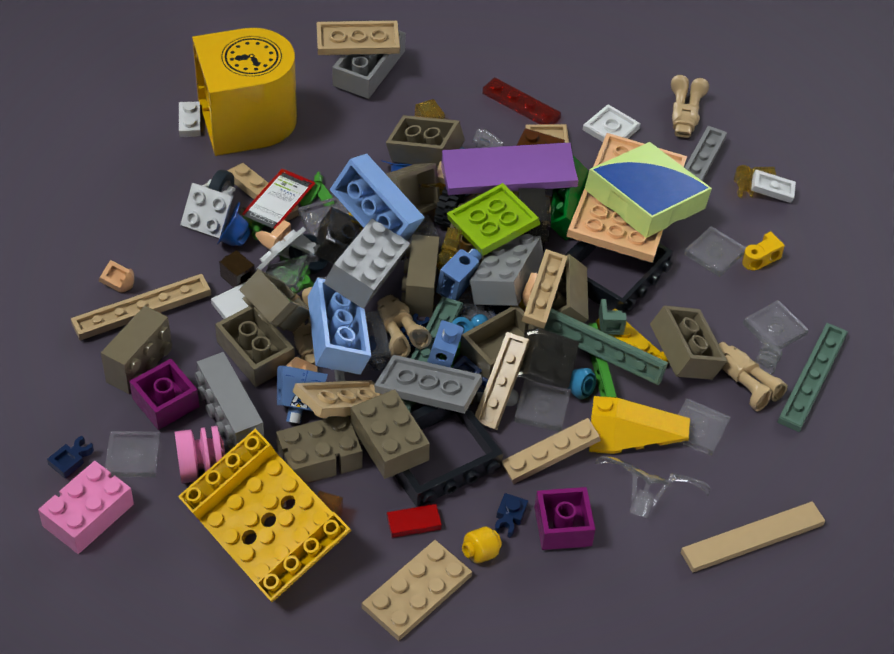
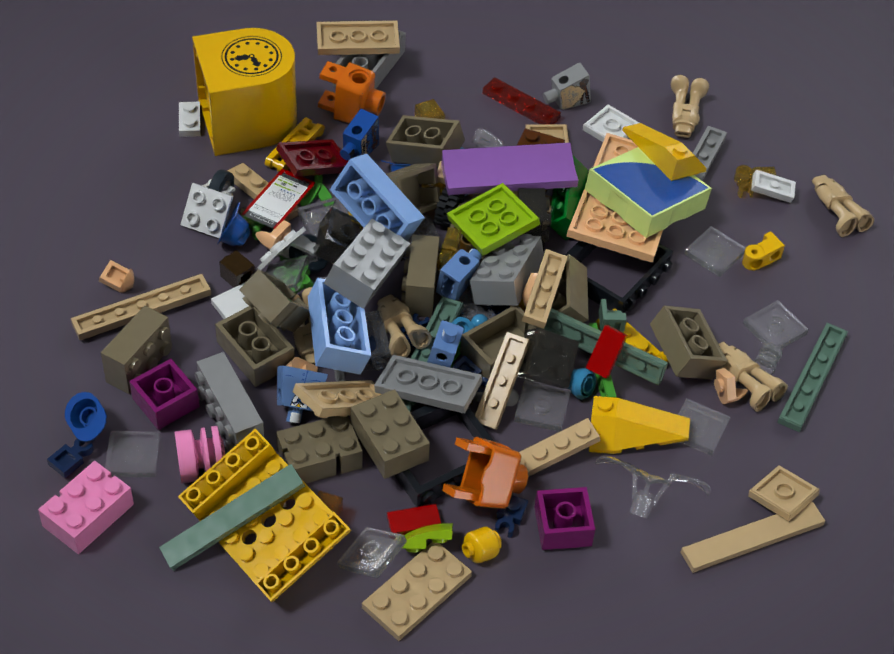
none -> blue piece [65,392,107,442]
none -> sand green tile [159,464,305,570]
none -> yellow plate [265,117,325,172]
none -> dark red plate [276,139,348,177]
none -> orange piece [318,61,386,124]
none -> clear plate [337,527,407,578]
none -> blue torso [340,109,379,160]
none -> lime slope [400,523,453,552]
none -> orange piece [442,437,528,509]
none -> light grey torso [543,63,591,110]
none -> red tile [585,325,628,379]
none -> yellow wedge [622,123,707,181]
none -> light nougat plate [714,368,748,404]
none -> tan tile [748,465,820,521]
none -> tan piece [812,175,874,237]

